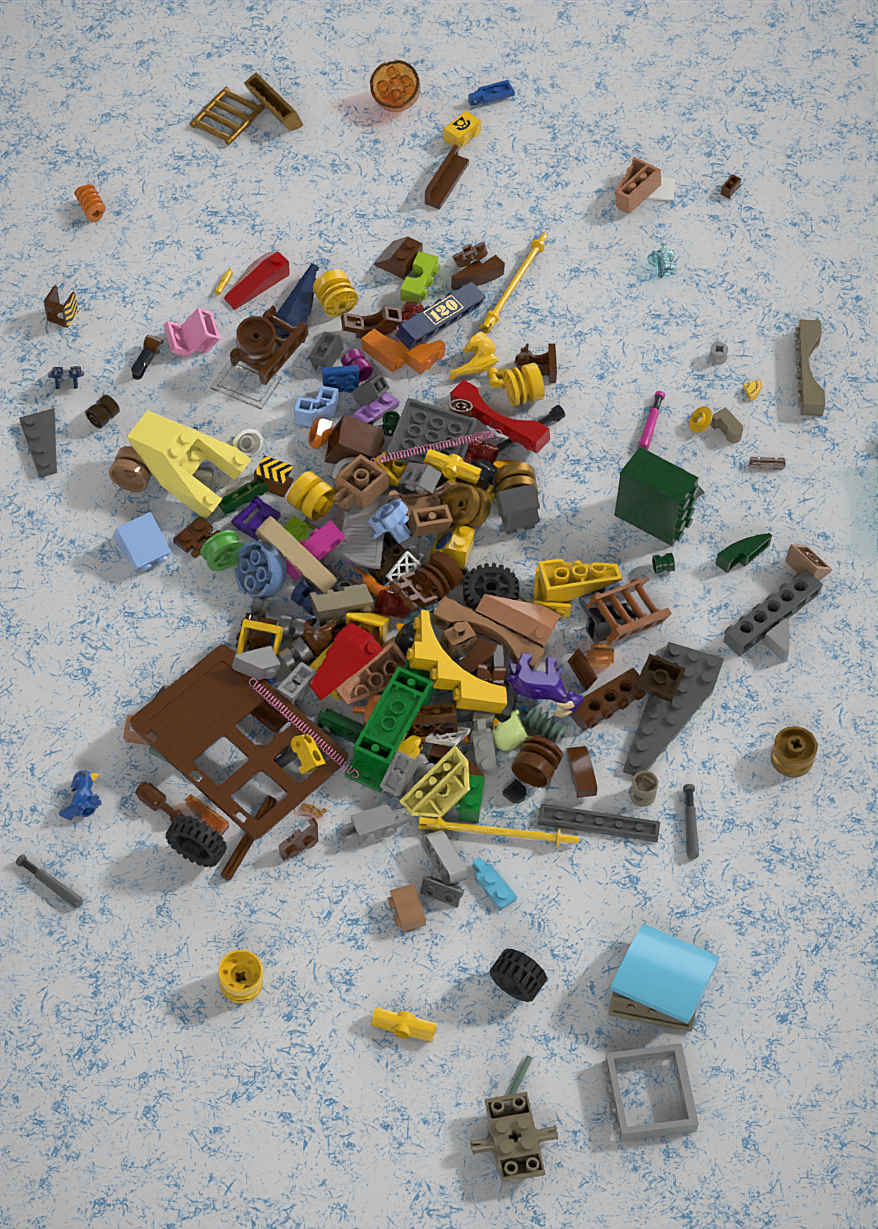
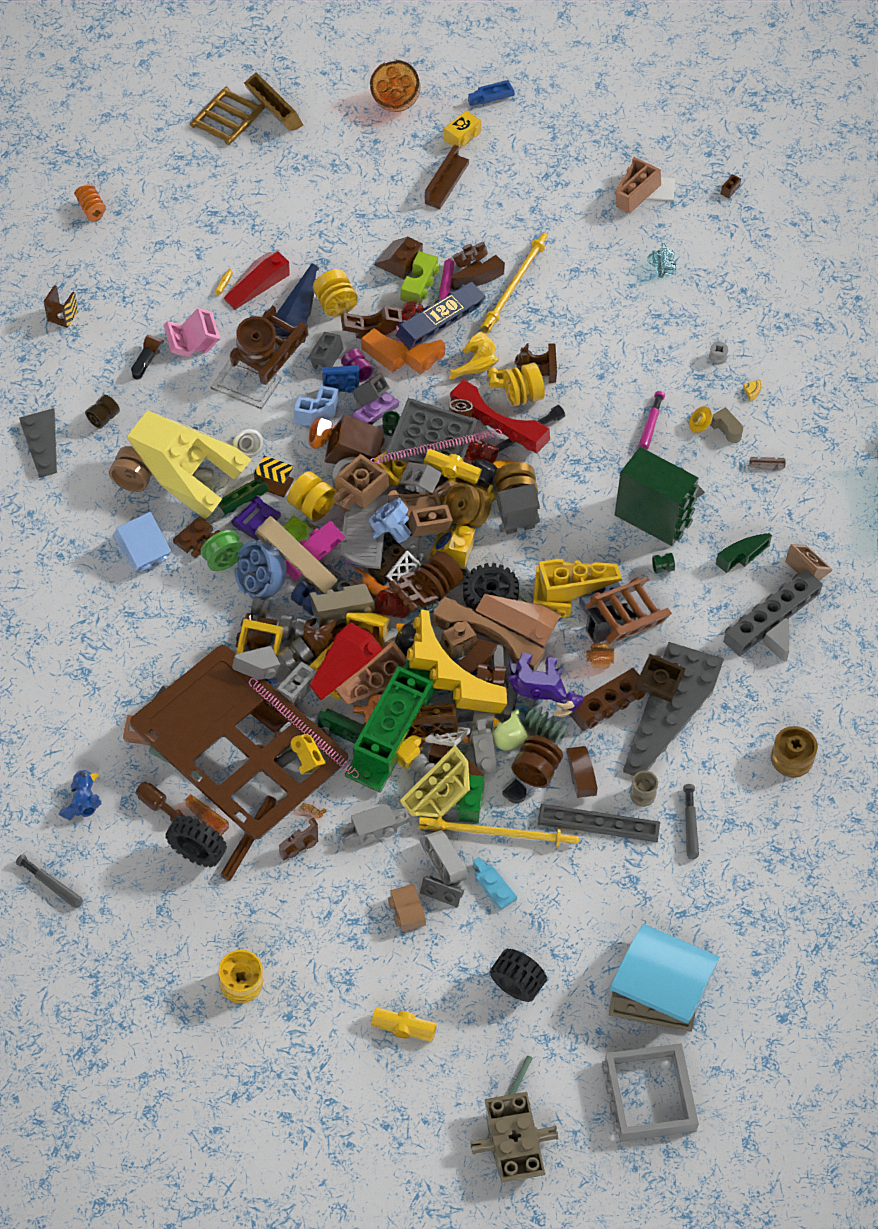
dark blue plate [48,366,84,389] -> none
light grey hinge [379,751,420,796] -> none
reddish brown tile [567,649,598,691] -> none
dark tan arch [794,319,825,416] -> none
none -> dark pink axle [438,258,455,299]

